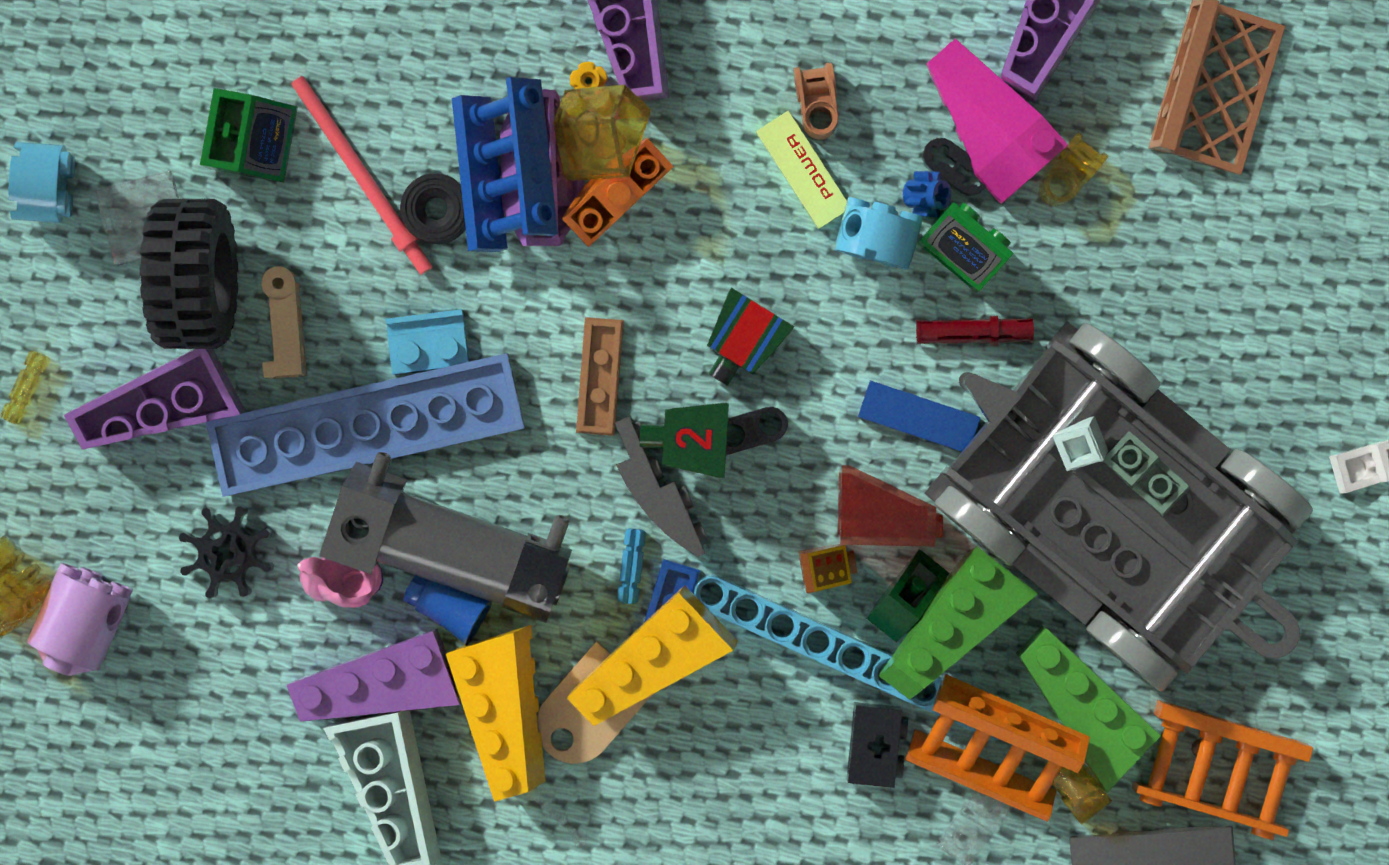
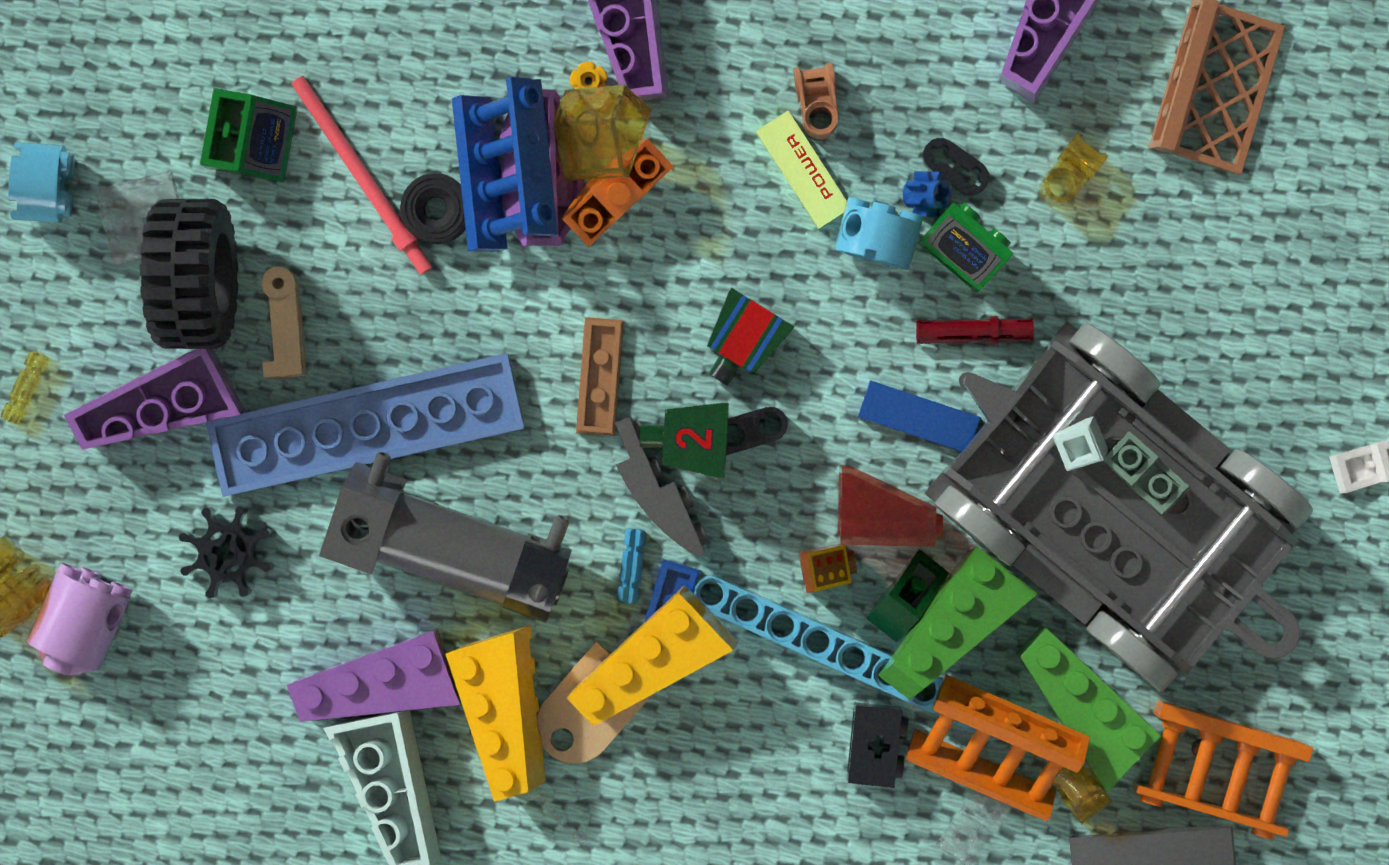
bright pink hair [298,557,384,608] -> none
medium azure plate [385,309,469,375] -> none
blue plant [403,575,493,646] -> none
dark pink wedge [926,38,1068,204] -> none

